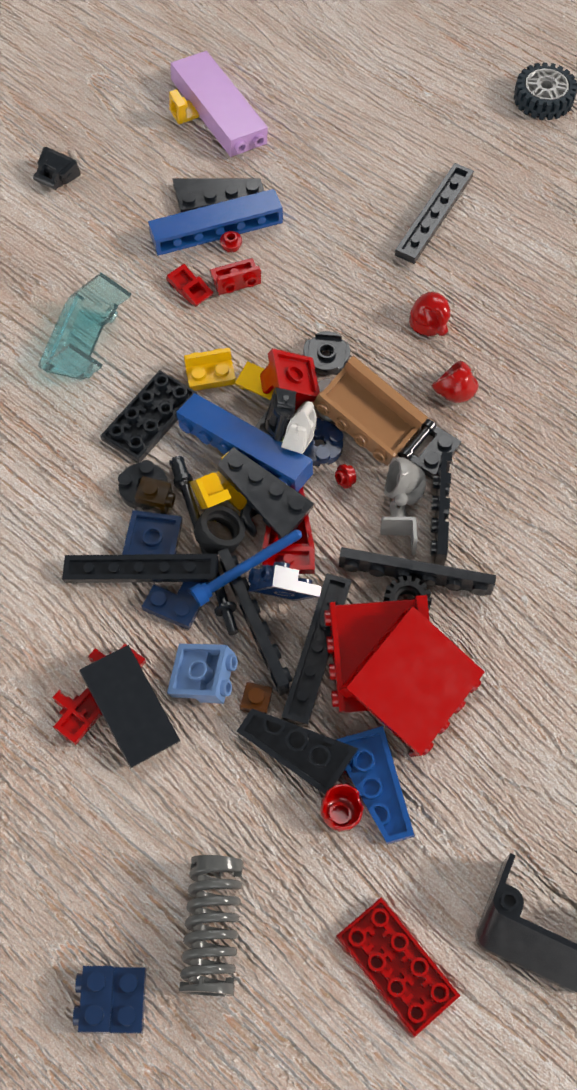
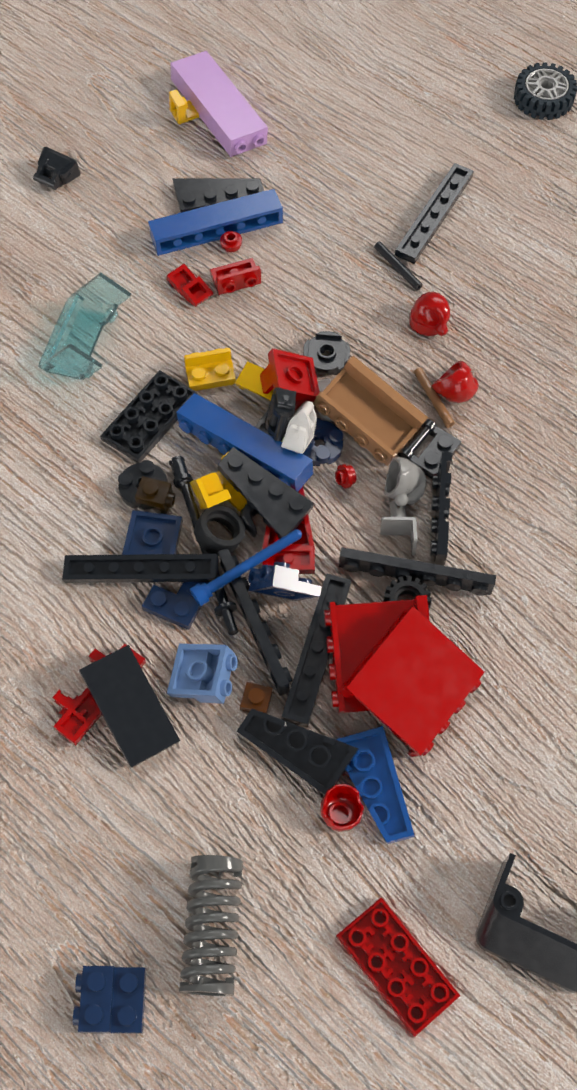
none -> black piece [374,241,423,291]
none -> medium nougat piece [414,367,455,428]

